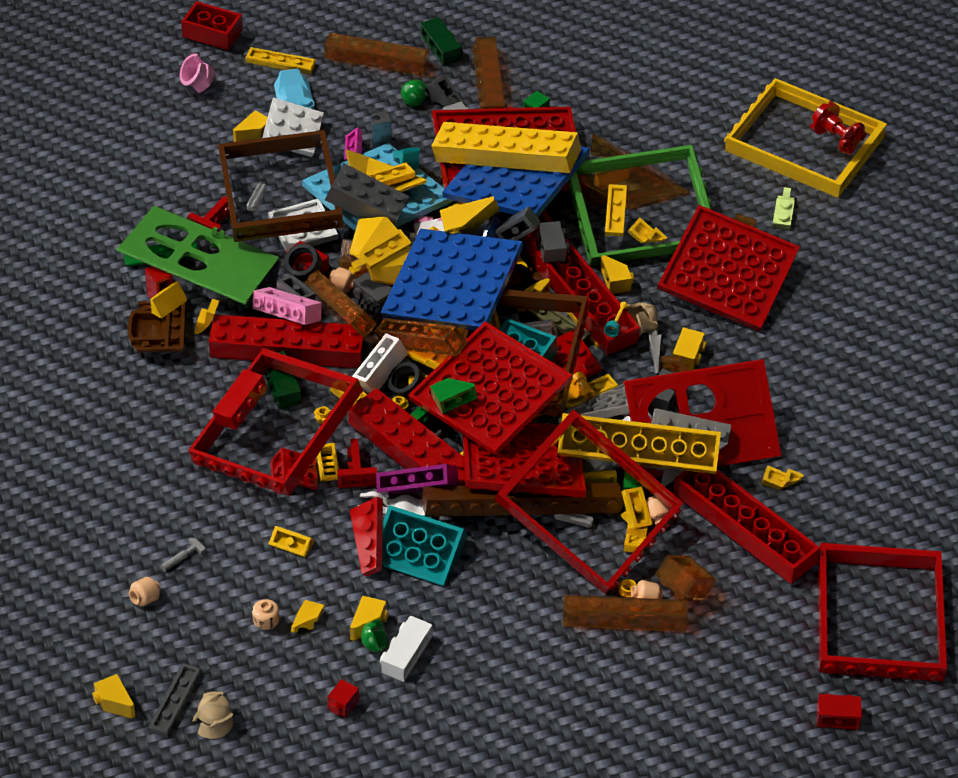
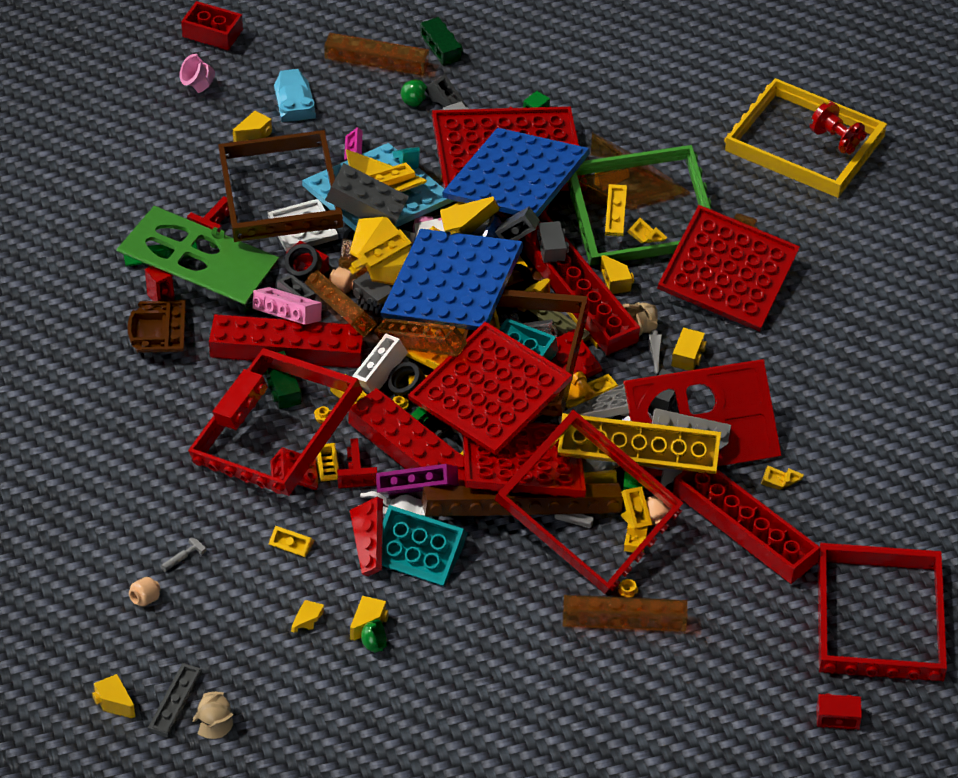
yellow slope [150,281,187,318] -> none
yellow slope [194,299,219,334] -> none
yellow tile [245,47,316,75] -> none
light grey axle [247,183,267,212] -> none
light nougat head [252,599,279,630] -> none
white plate [262,98,324,157] -> none
red brick [327,679,359,718] -> none
flat silver hinge [371,110,392,150] -> none
white brick [380,616,432,682] -> none
green slope [430,378,478,414] -> none
yellow brick [431,122,581,173] -> none
clear orange brick [472,37,505,109] -> none
teal hinge [604,302,628,337] -> none
light nougat head [631,580,663,609] -> none
clear orange brick [655,555,717,600] -> none
clear orange bracket [659,356,687,373] -> none
yellowish green hinge [772,187,795,230] -> none

